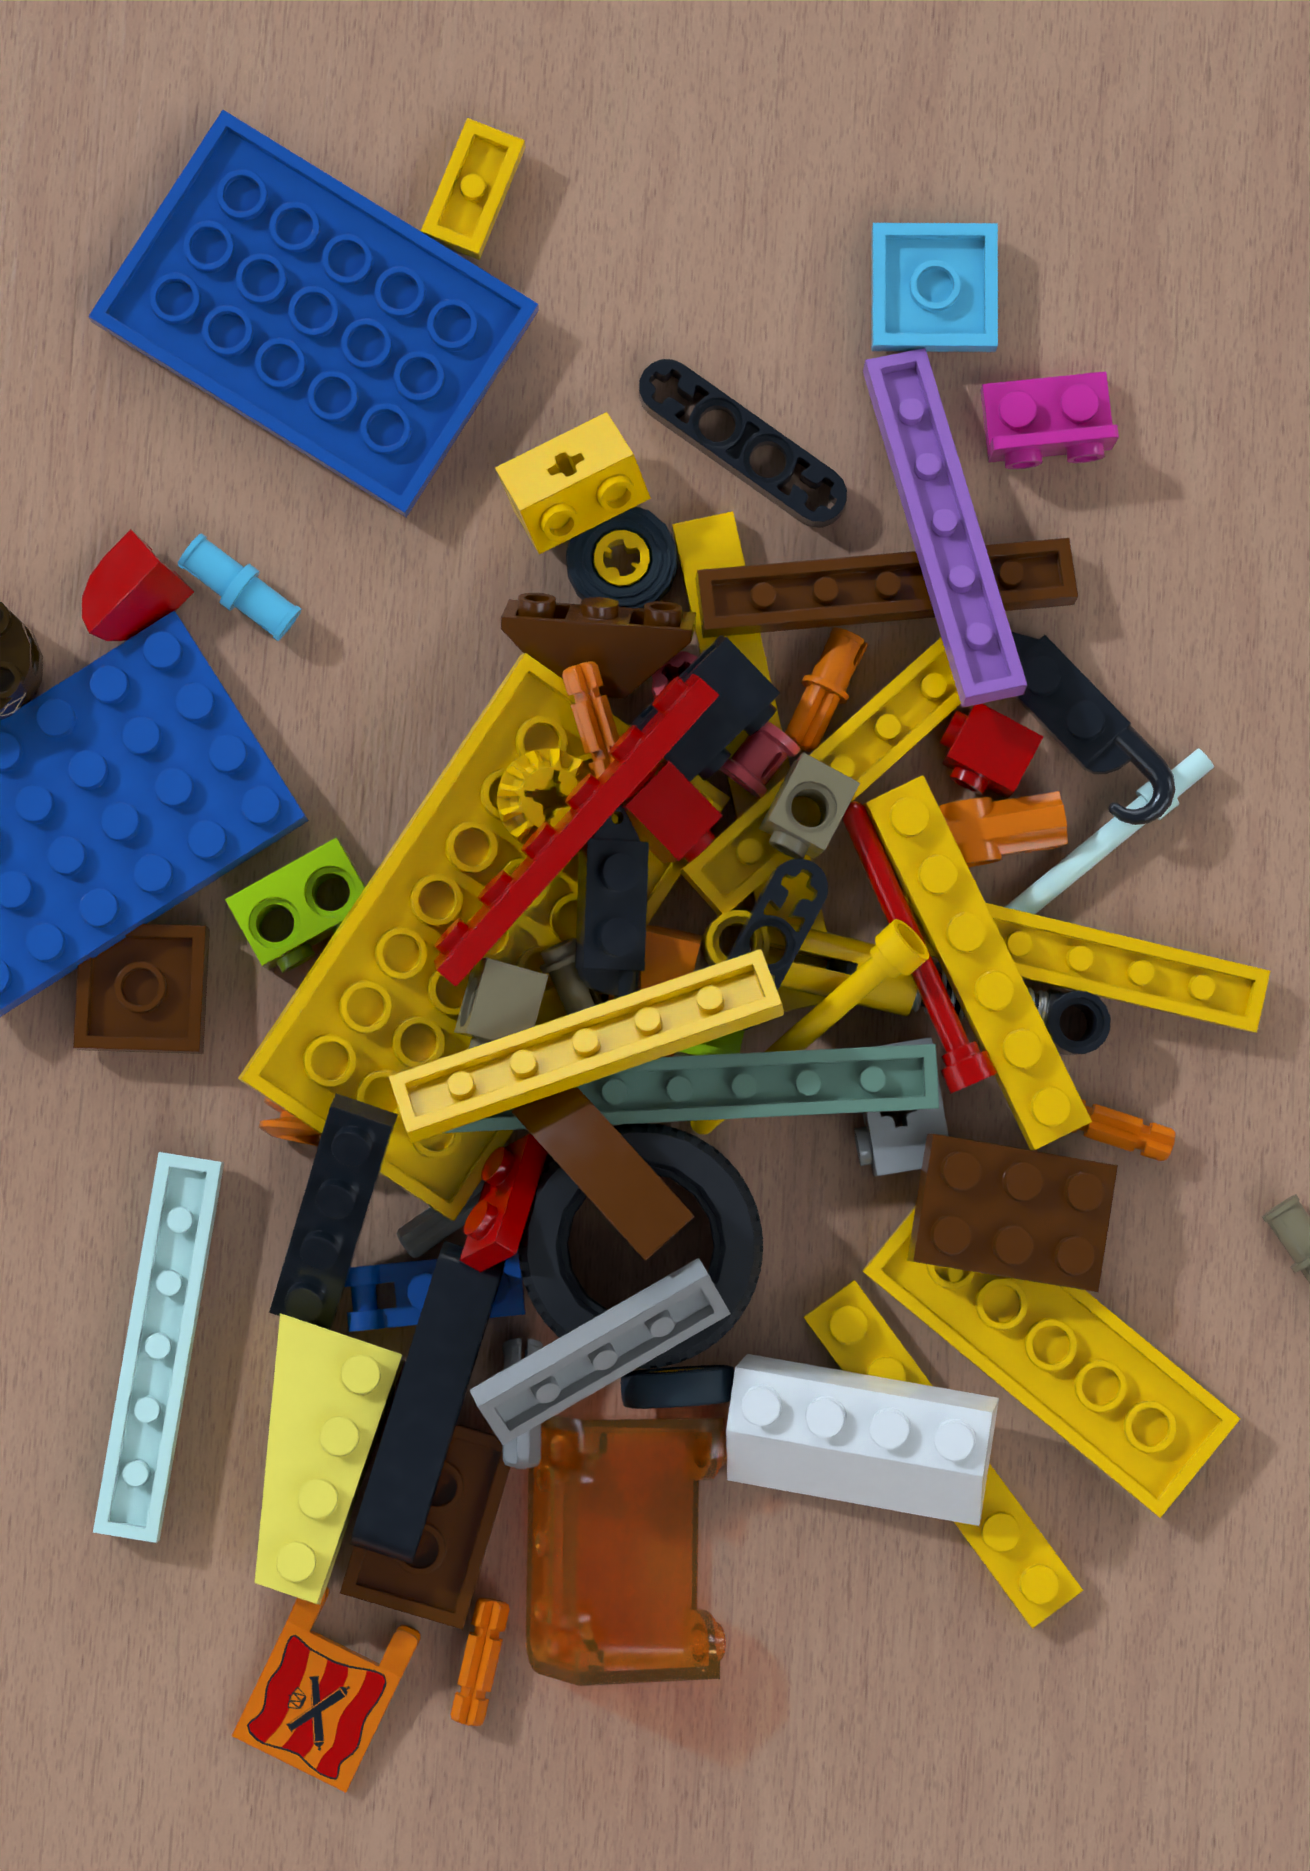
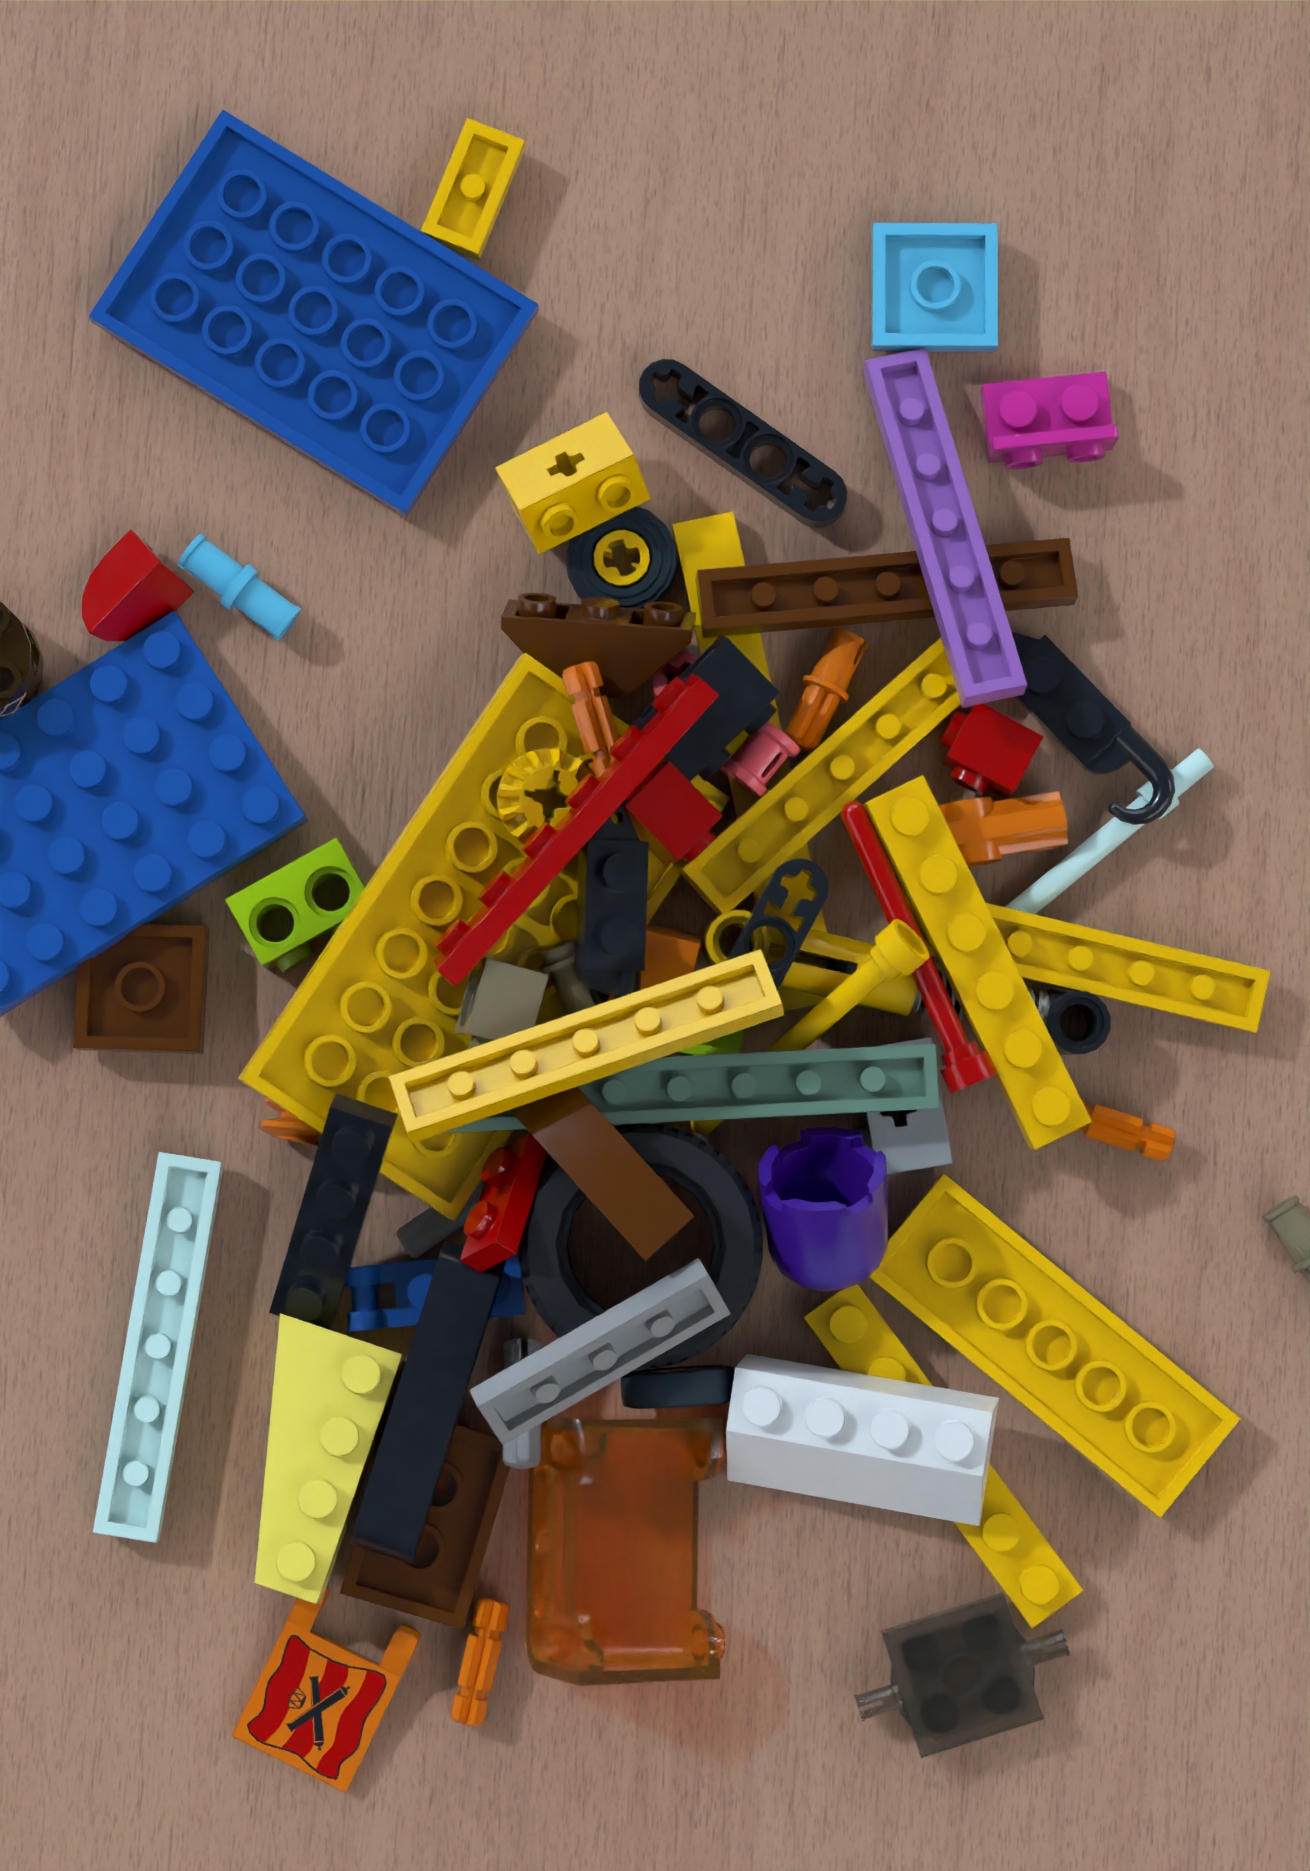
dark tan brick [758,752,860,859] -> none
reddish brown plate [907,1134,1118,1292] -> none
none -> dark purple cylinder [759,1127,888,1291]
none -> clear smoke plate [854,1592,1070,1758]

